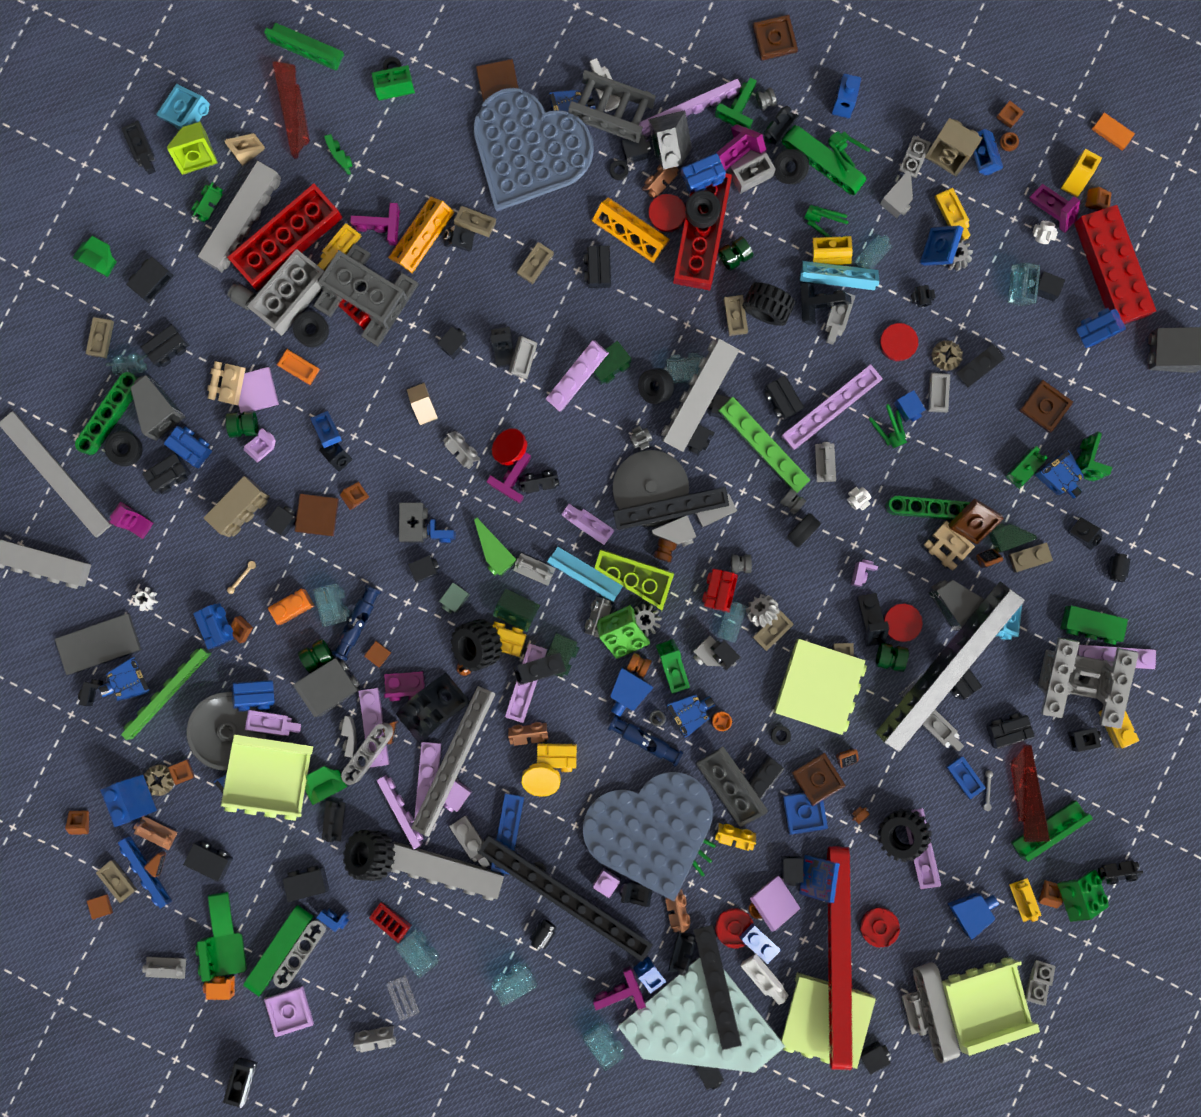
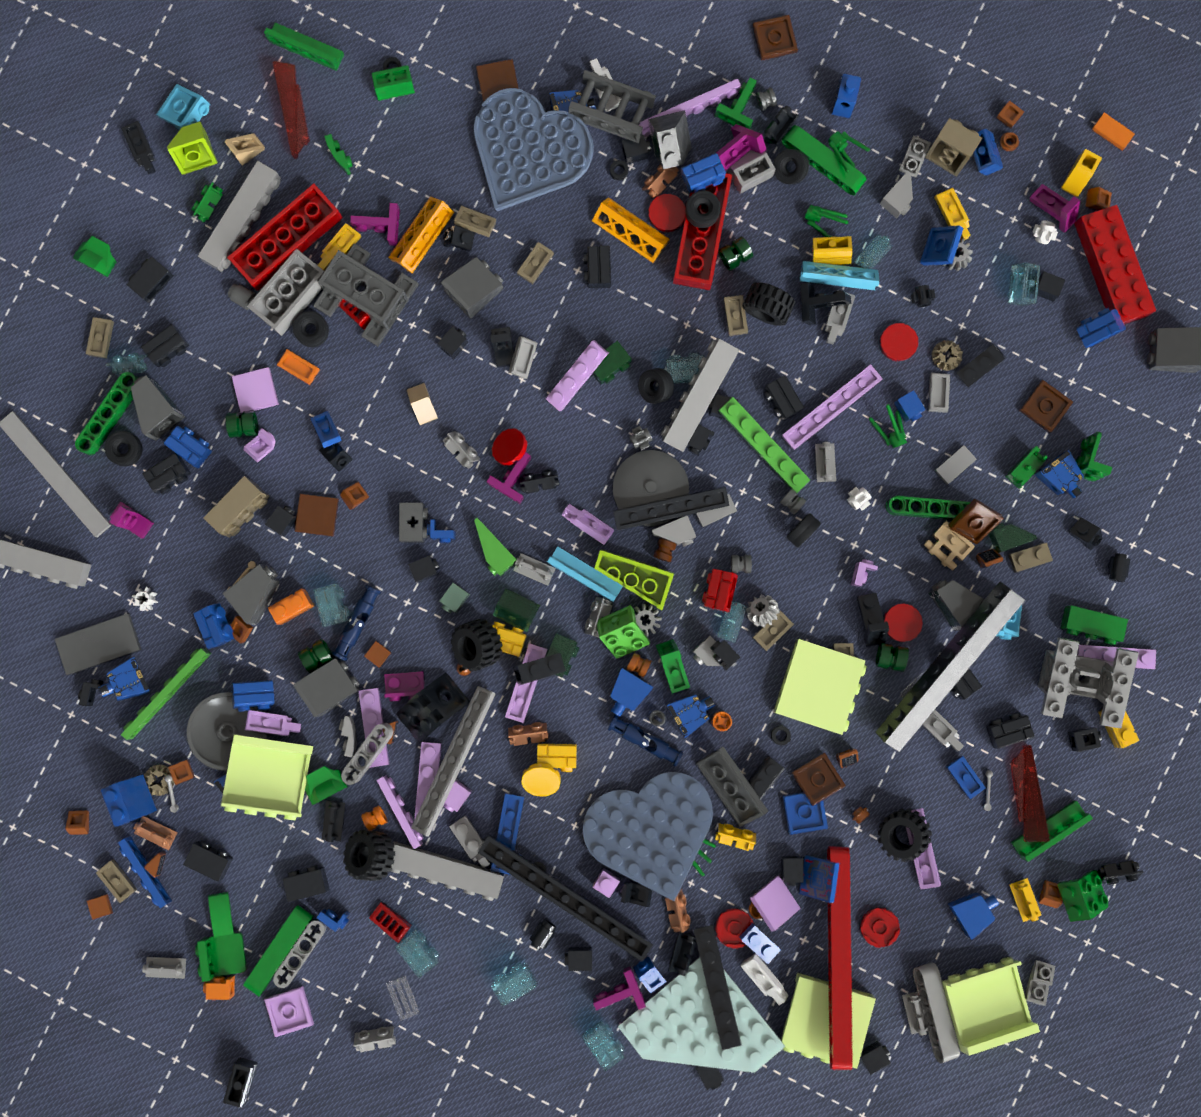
tan plate [207,361,245,405] -> none
none -> light grey hinge [165,774,179,813]
none -> dark grey slope [223,564,280,625]
none -> orange wheel [361,805,388,831]
none -> dark grey slope [441,257,504,319]
none -> black brick [565,947,592,971]
none -> light grey tile [934,445,977,485]

